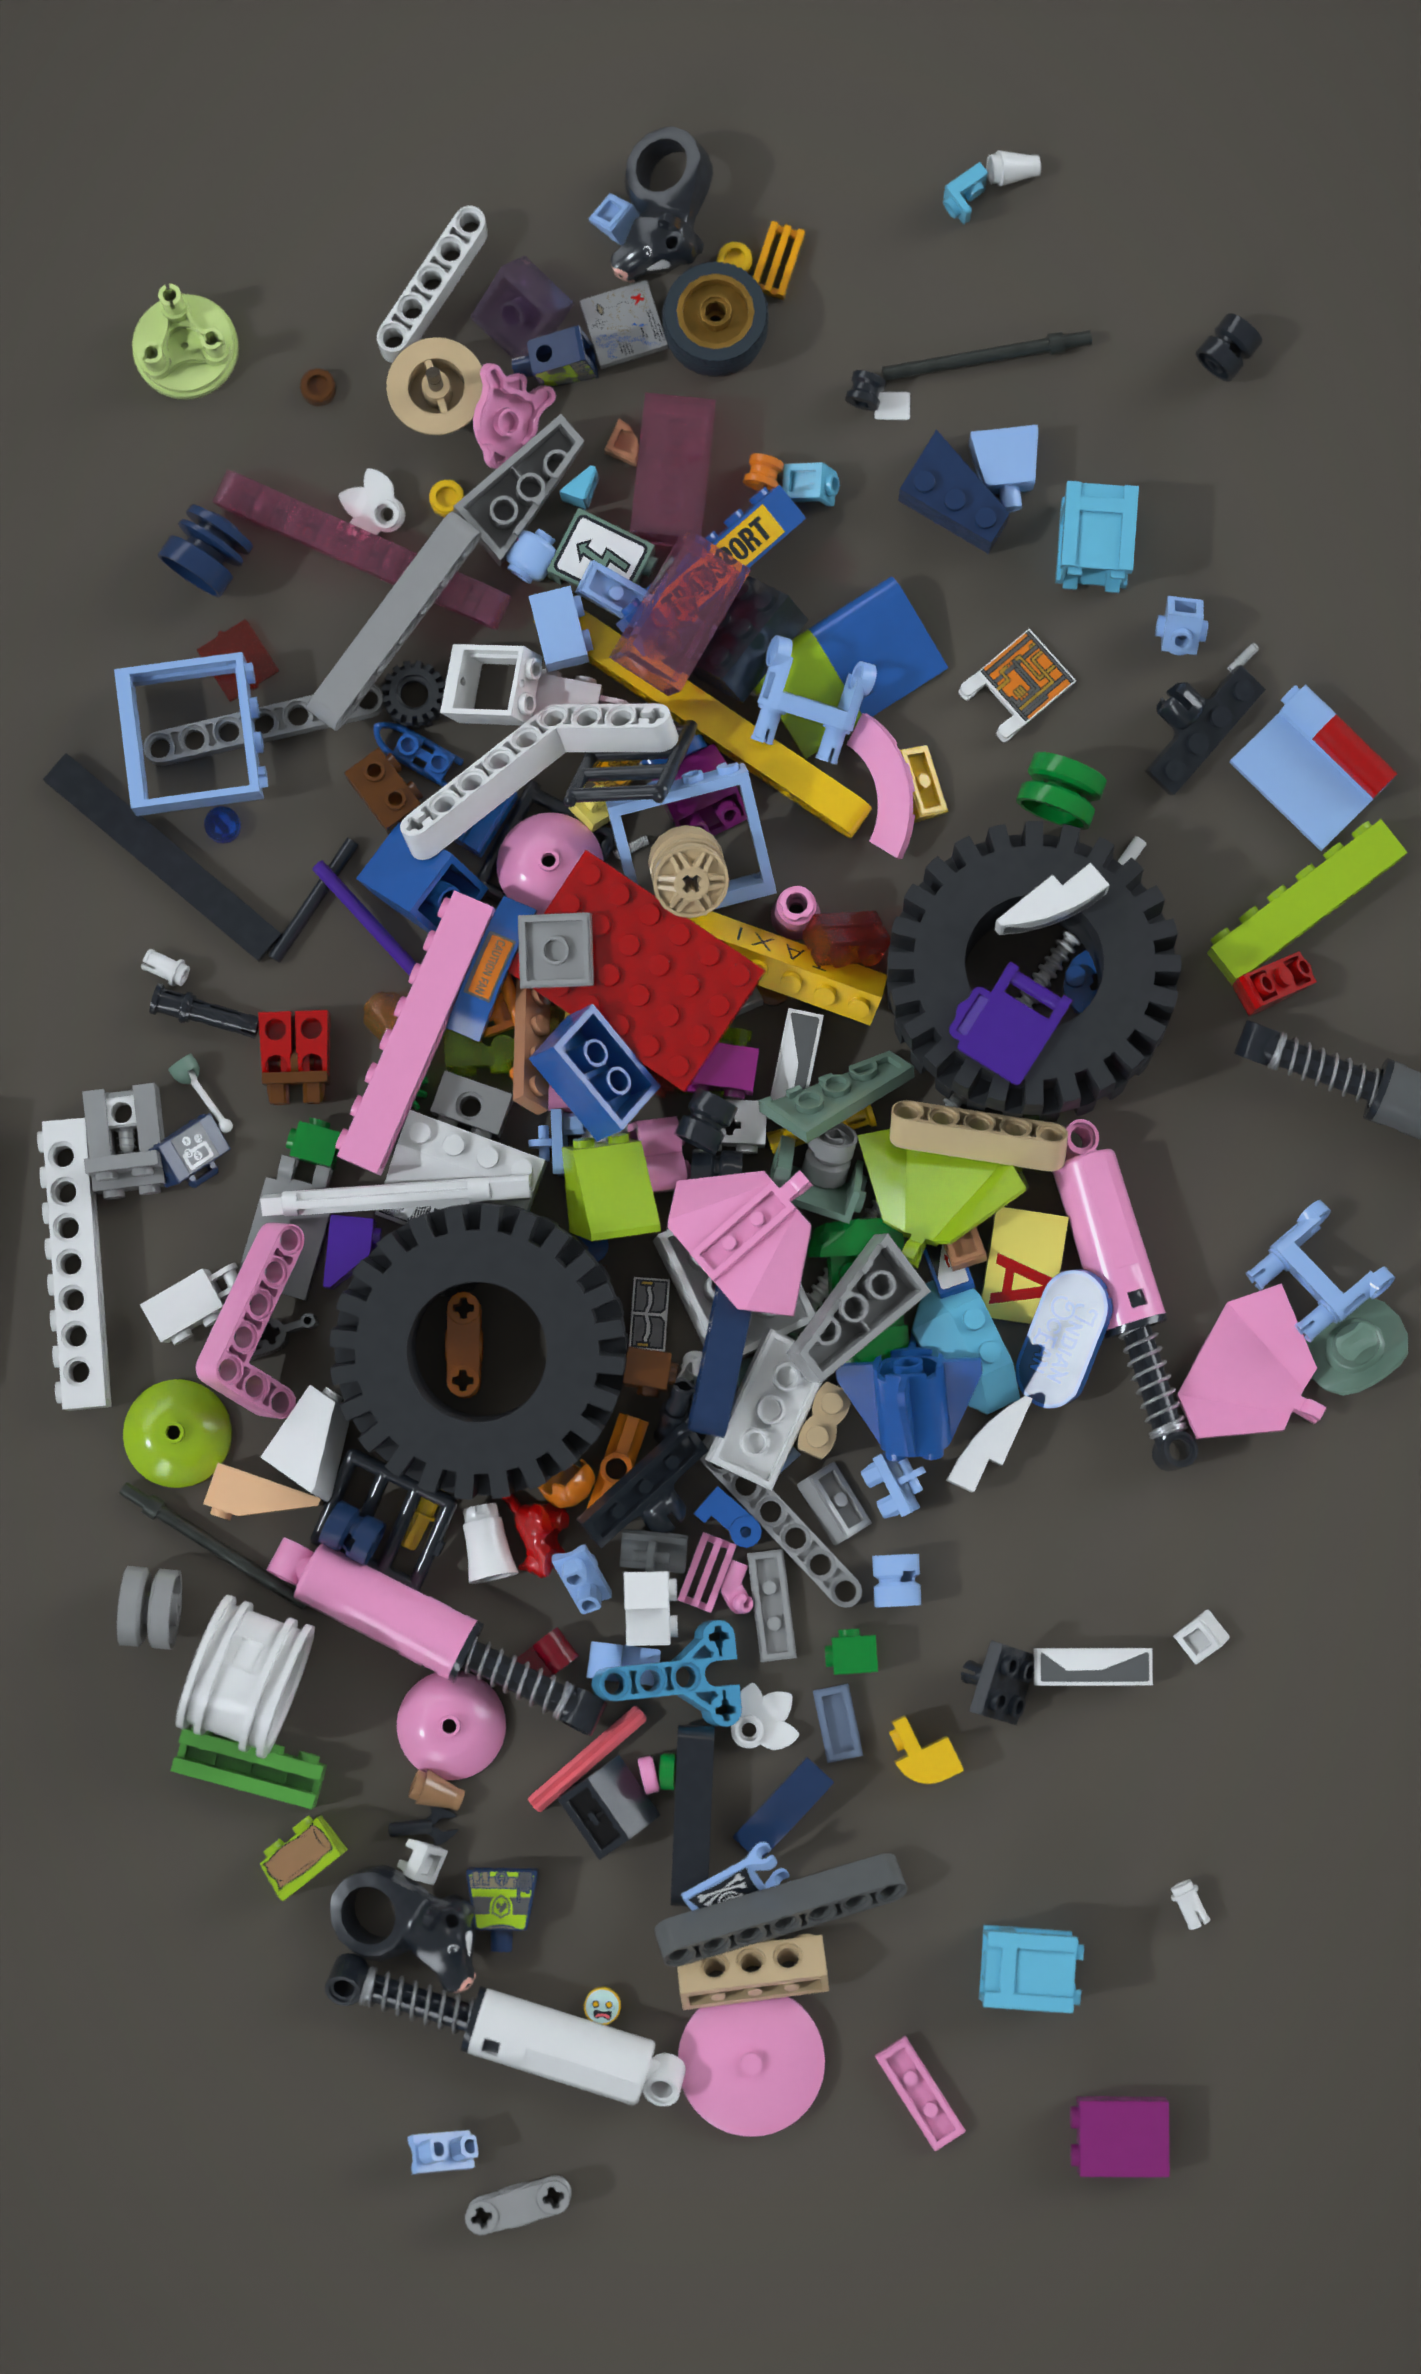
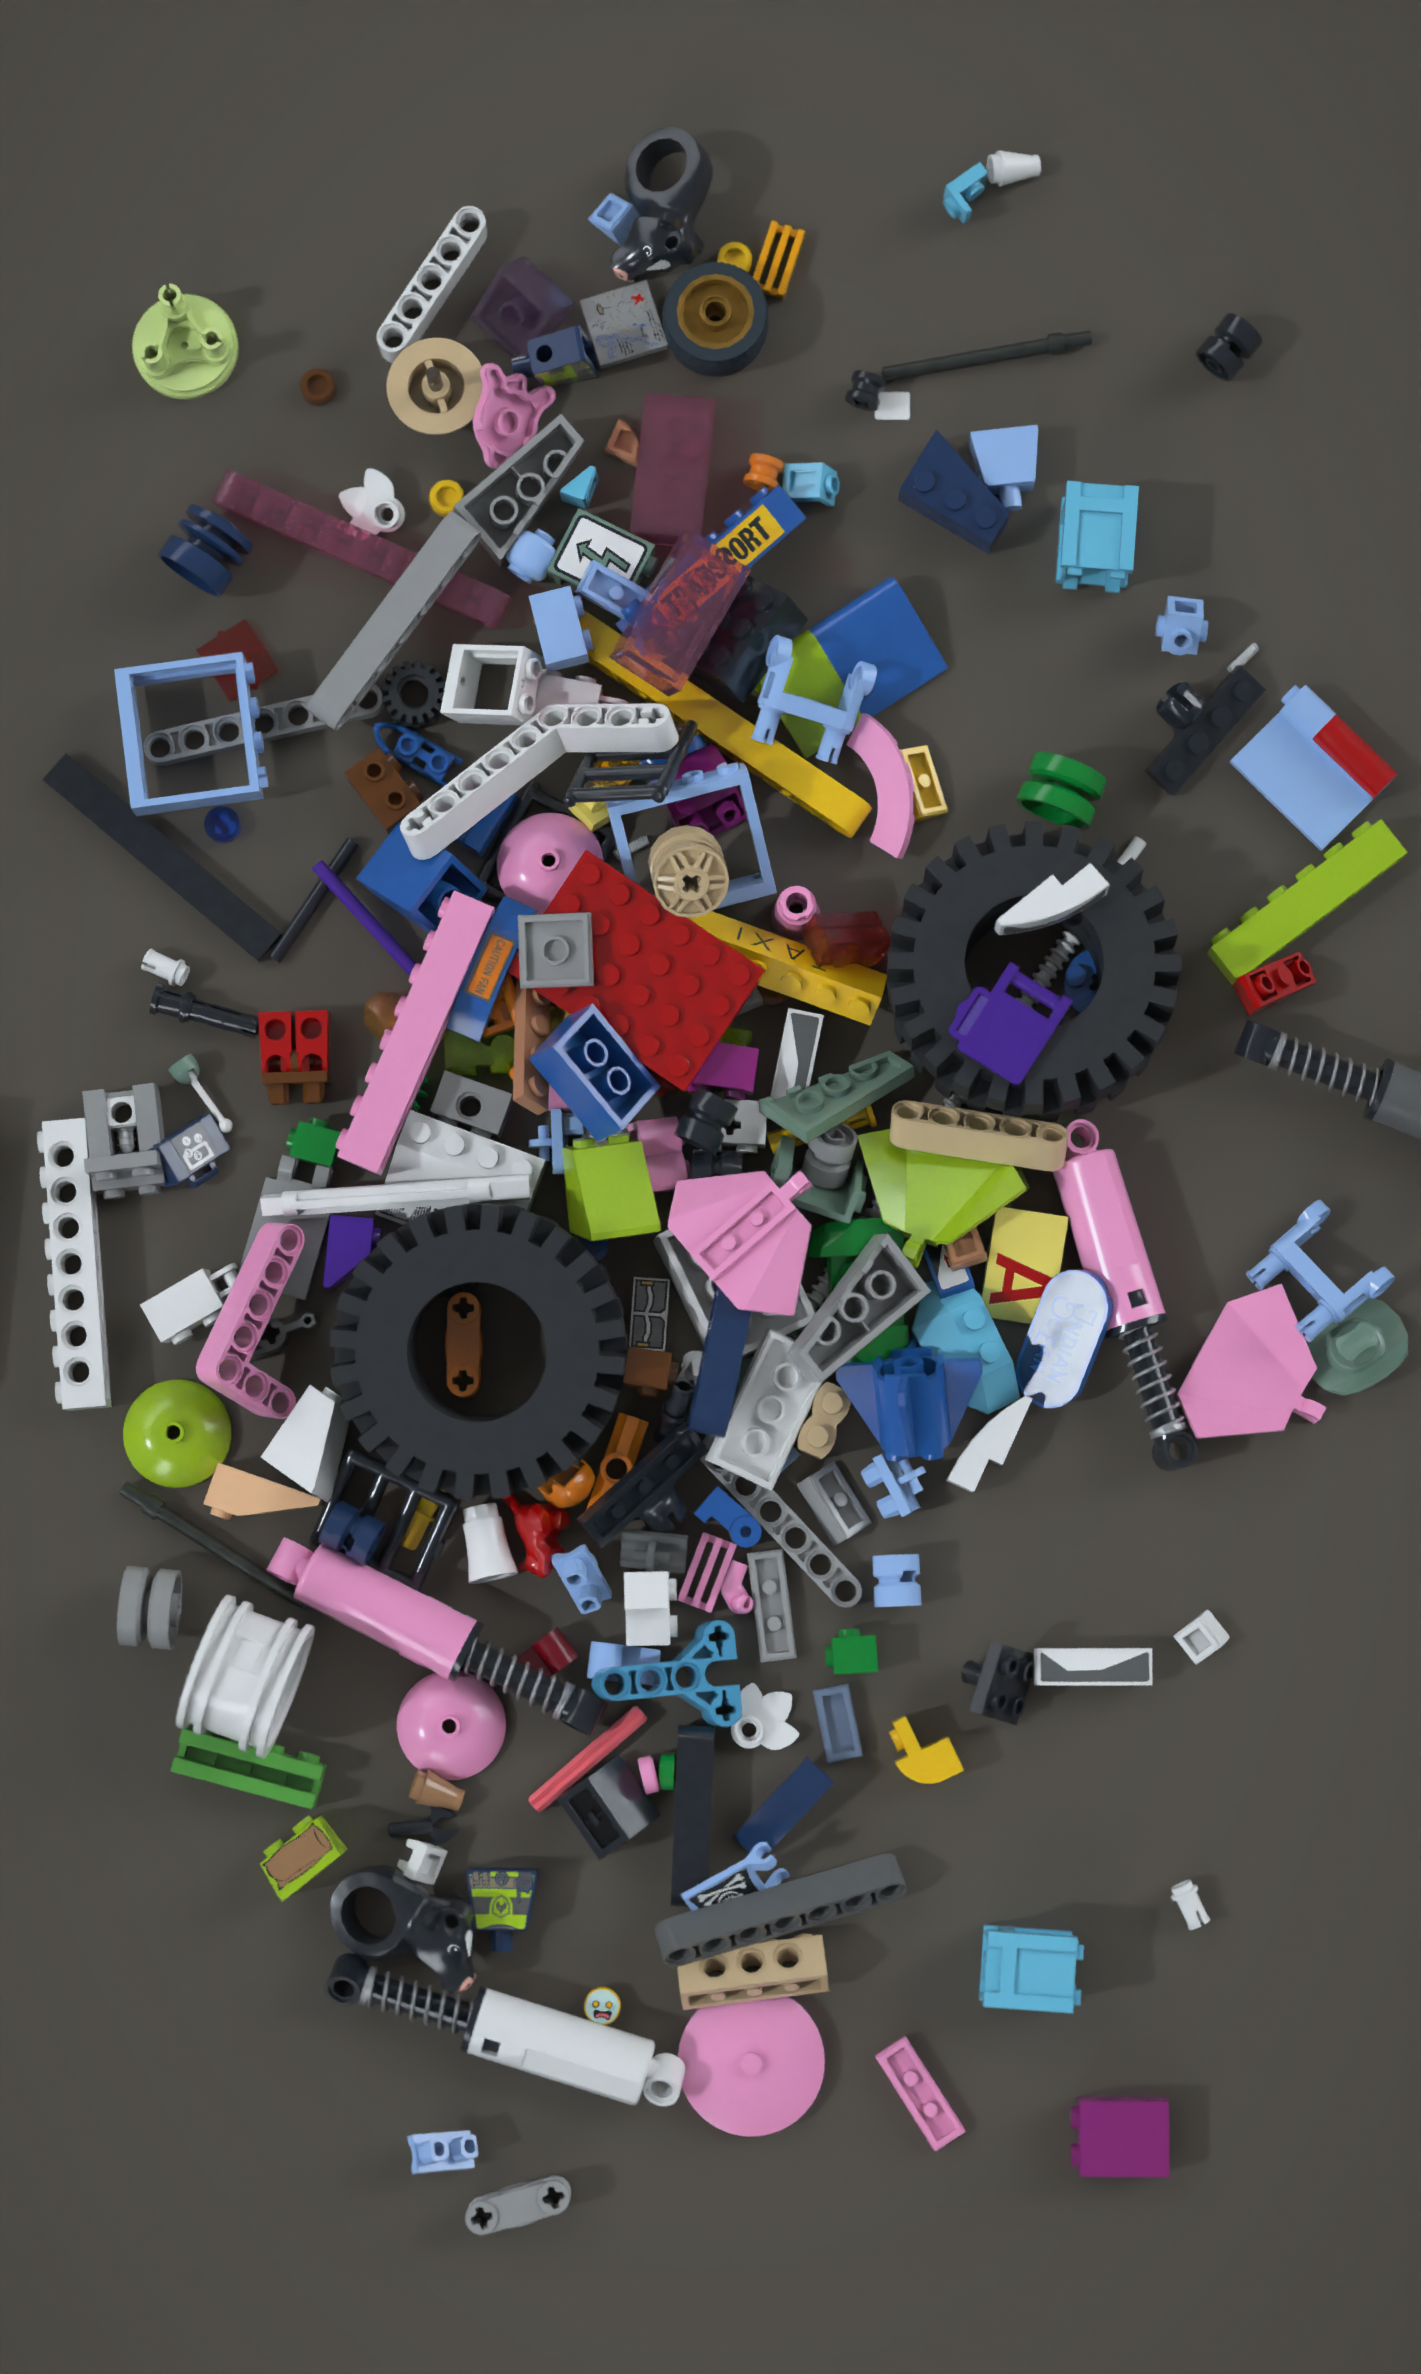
flag [958,629,1076,743] -> none

